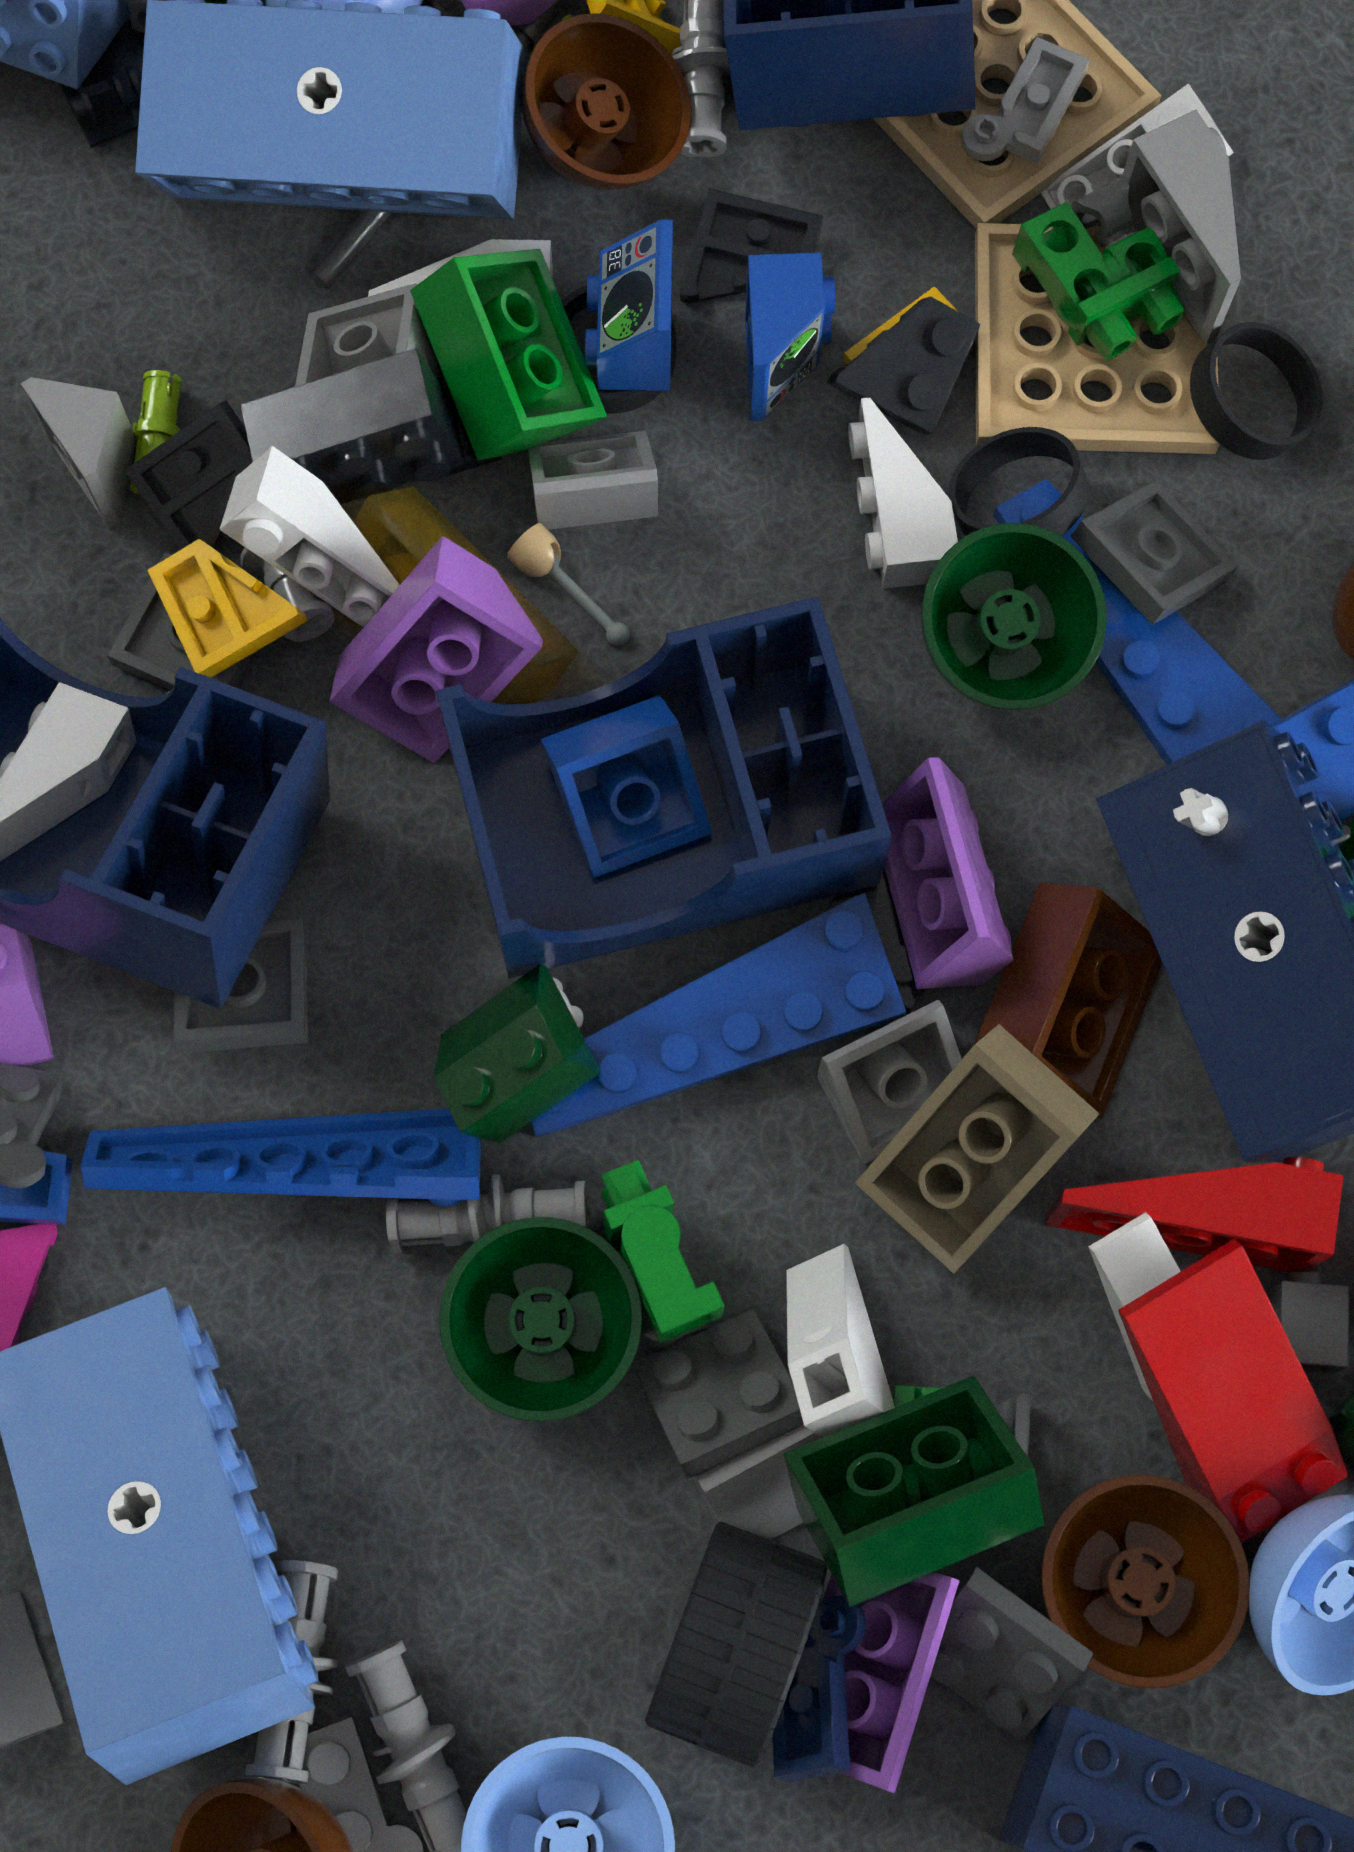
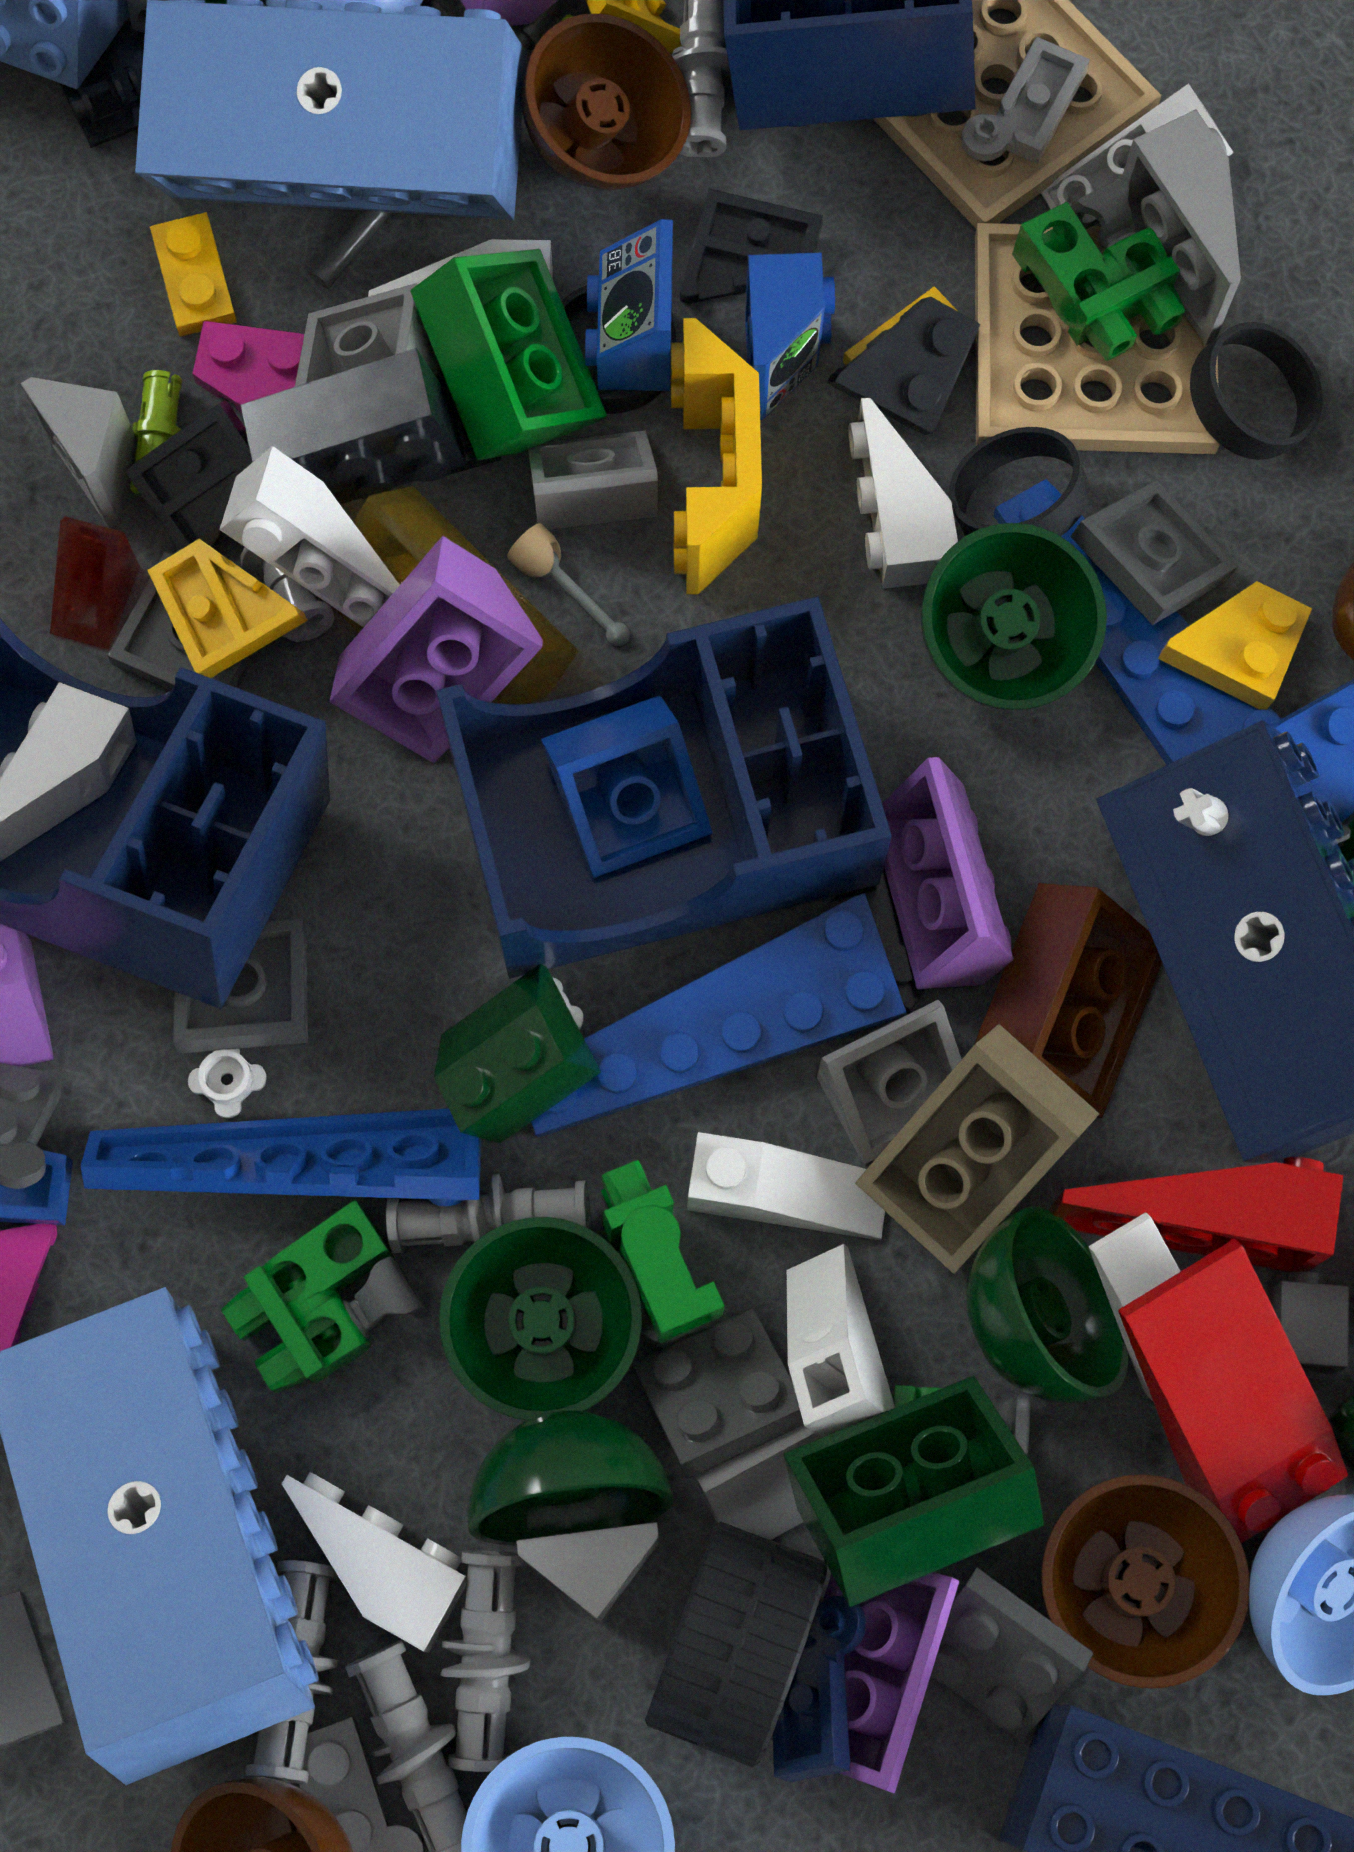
none -> clear red slope [50,516,140,649]
none -> yellow plate [150,212,237,337]
none -> white plate [188,1049,267,1118]
none -> dark pink wing [192,321,304,413]
none -> green hips [221,1200,429,1393]
none -> white slope [282,1472,467,1653]
none -> light grey piece [440,1550,531,1772]
none -> dark green piece [467,1410,674,1546]
none -> light grey slope [516,1522,659,1622]
none -> yellow slope [671,318,762,594]
none -> white slope [687,1132,885,1240]
none -> dark green piece [966,1206,1129,1403]
none -> yellow wing [1158,581,1312,710]

